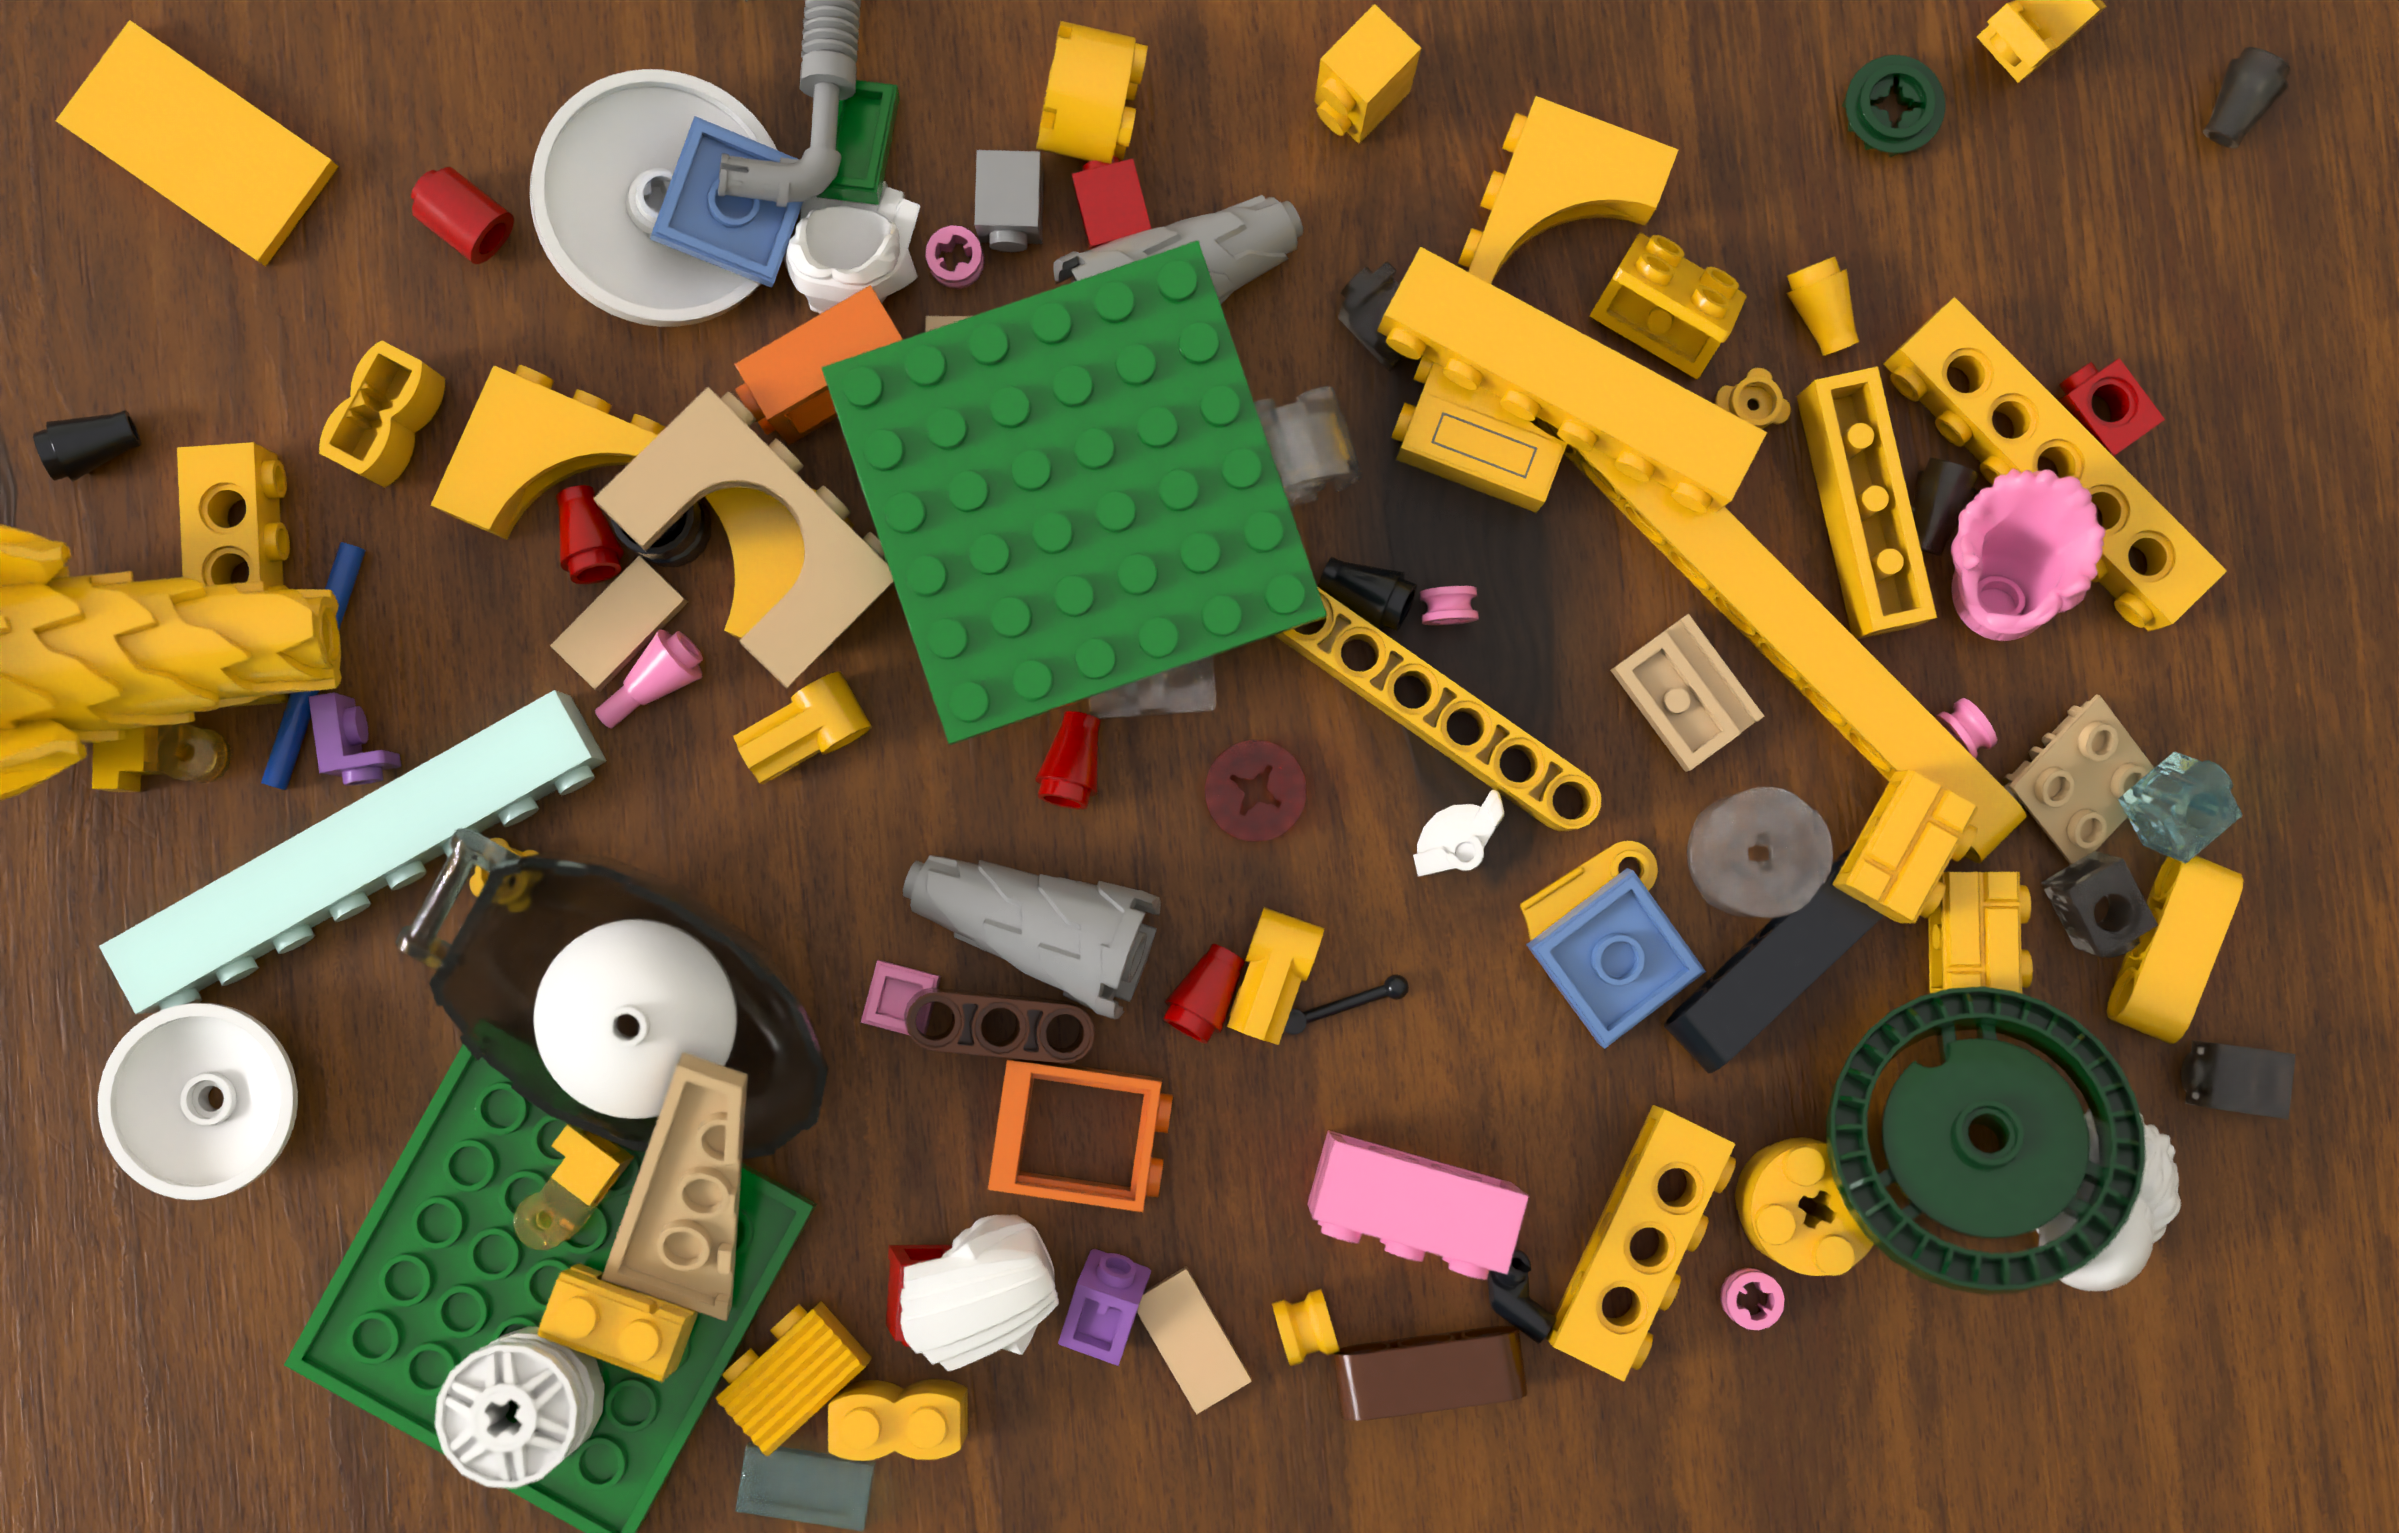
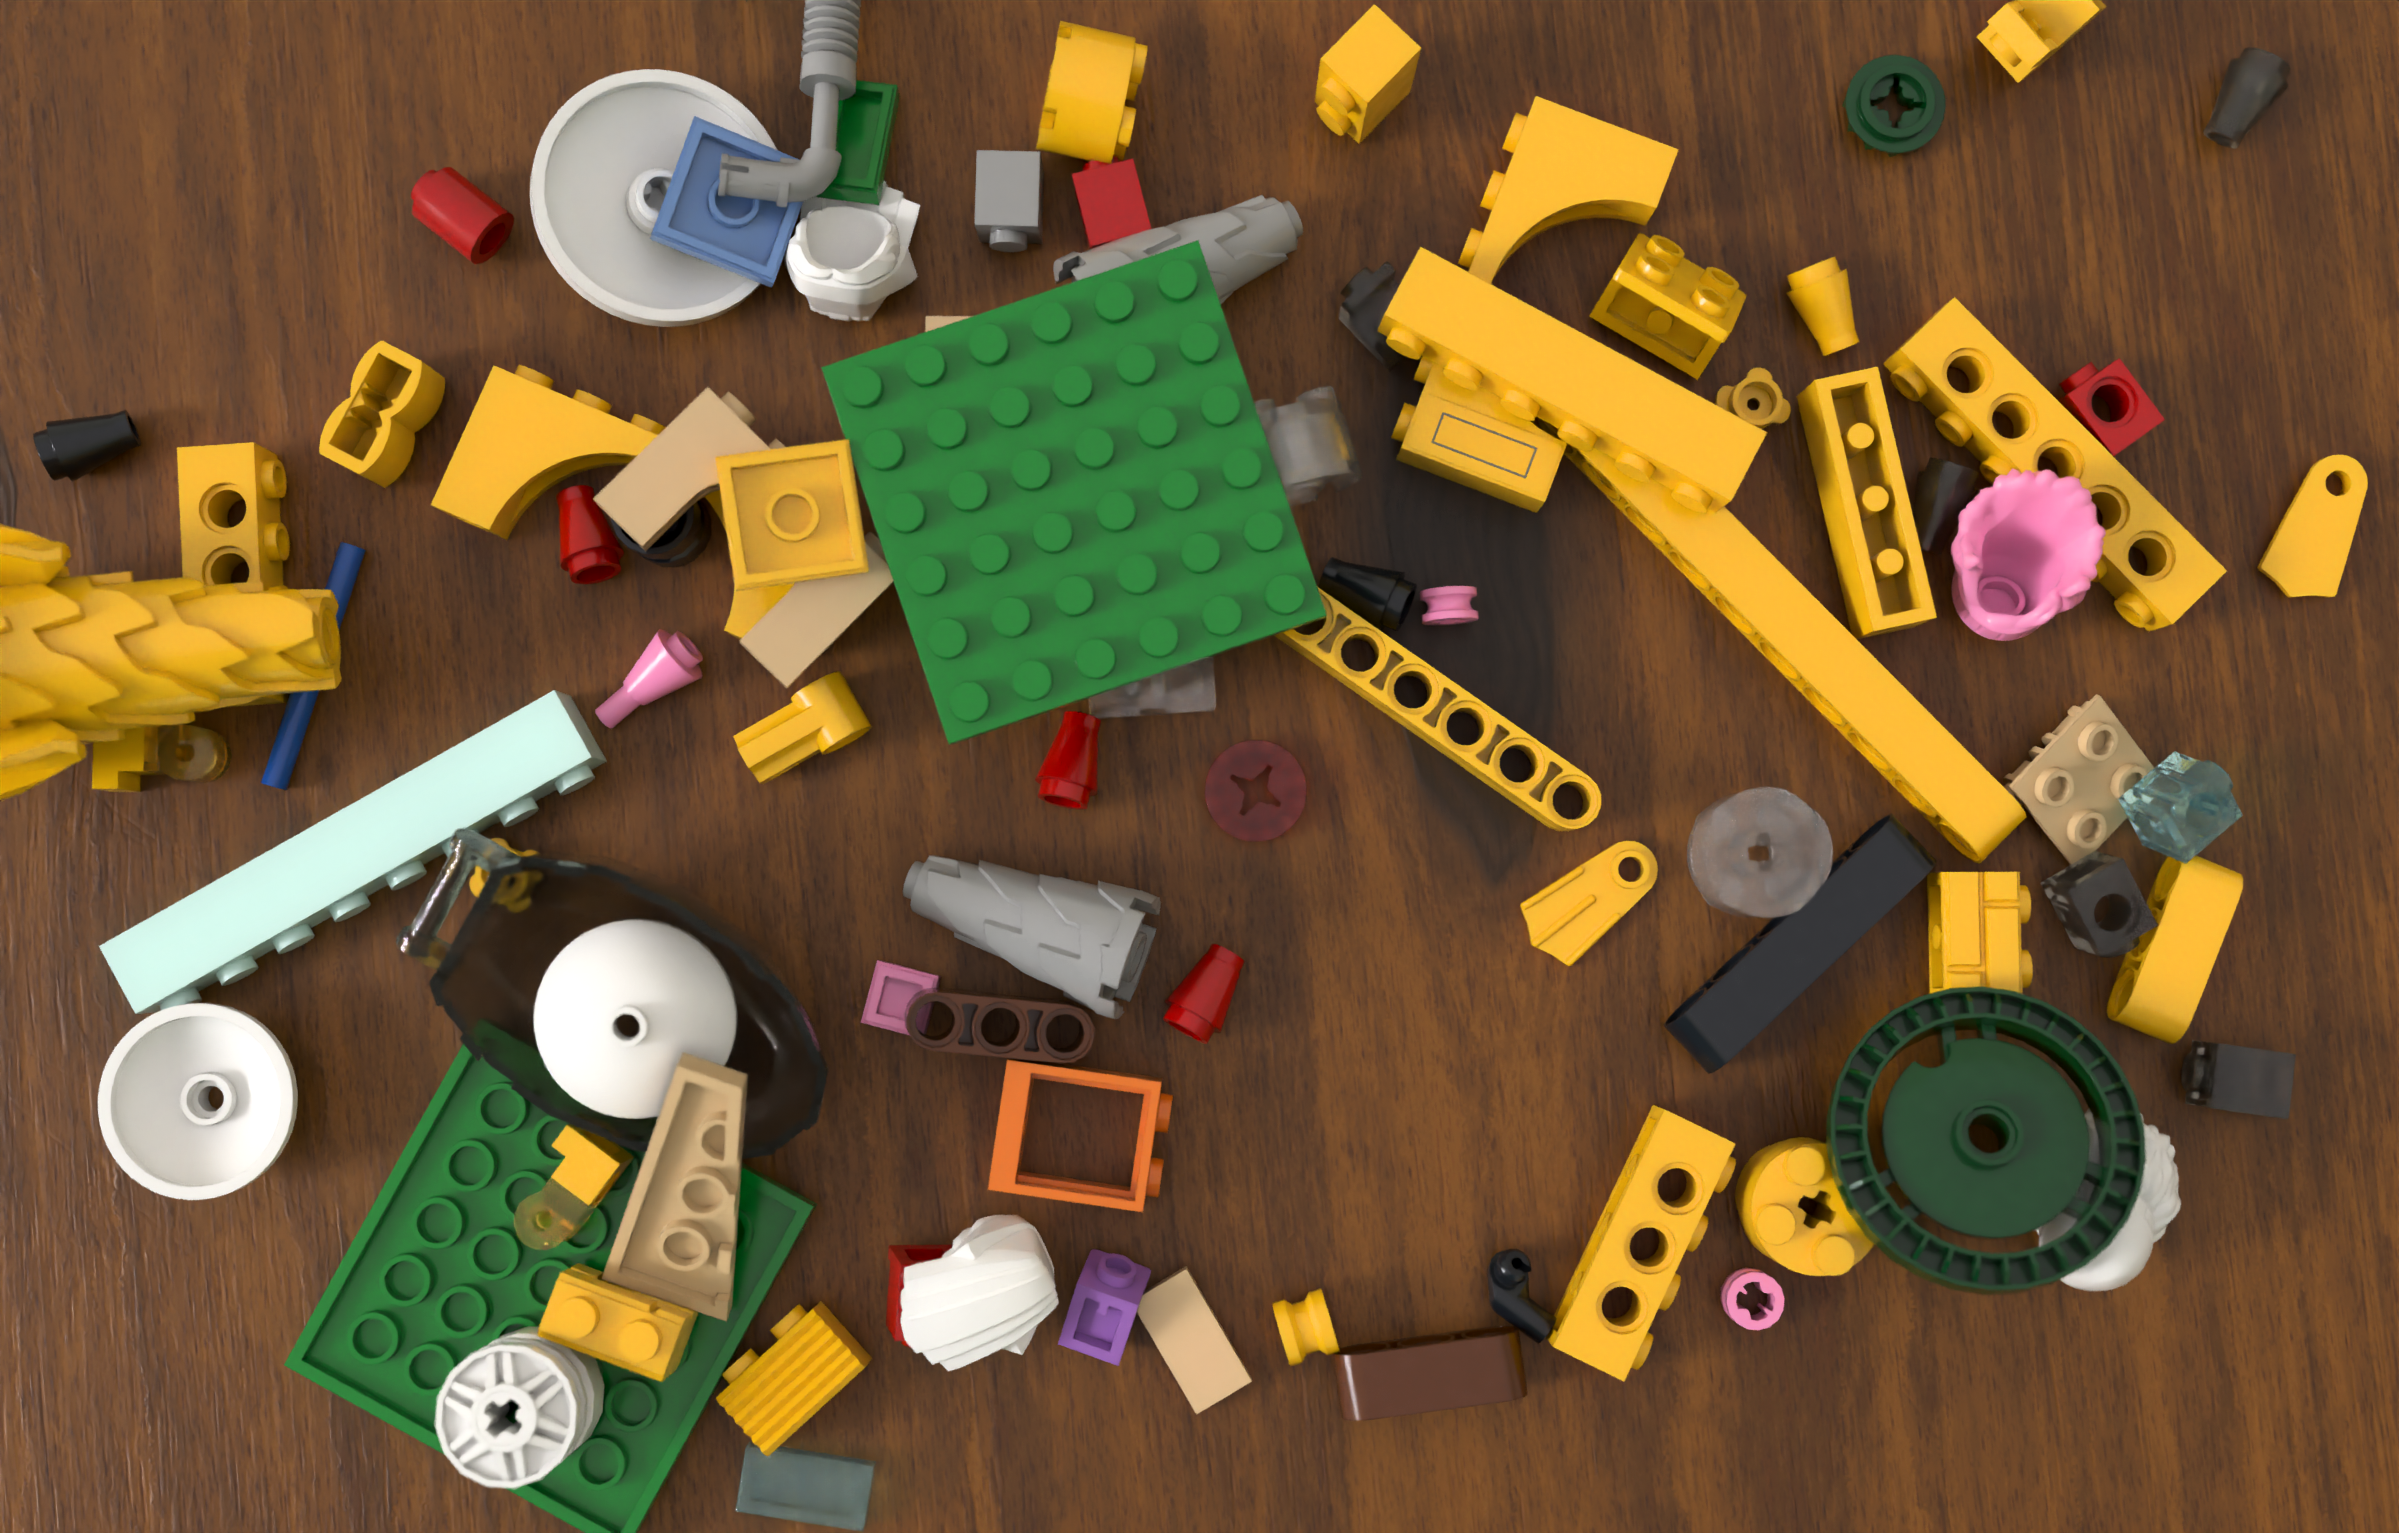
yellow tile [55,20,339,267] -> none
medium lavender bracket [309,692,401,786] -> none
tan tile [550,555,689,691] -> none
orange window [735,285,903,445] -> none
yellow brick [828,1379,968,1461] -> none
bright pink bush [925,225,984,289] -> none
yellow piece [1227,907,1324,1045] -> none
black hinge [1284,974,1409,1035] -> none
bright pink brick [1307,1130,1529,1280] -> none
white piece [1413,790,1505,877] -> none
medium blue plate [1526,868,1706,1049] -> none
tan plate [1610,614,1765,772] -> none
yellow brick [1832,769,1979,923] -> none
bright pink bush [1935,698,1997,759] -> none
none -> yellow tile [715,439,869,591]
none -> yellow piece [2257,454,2368,598]

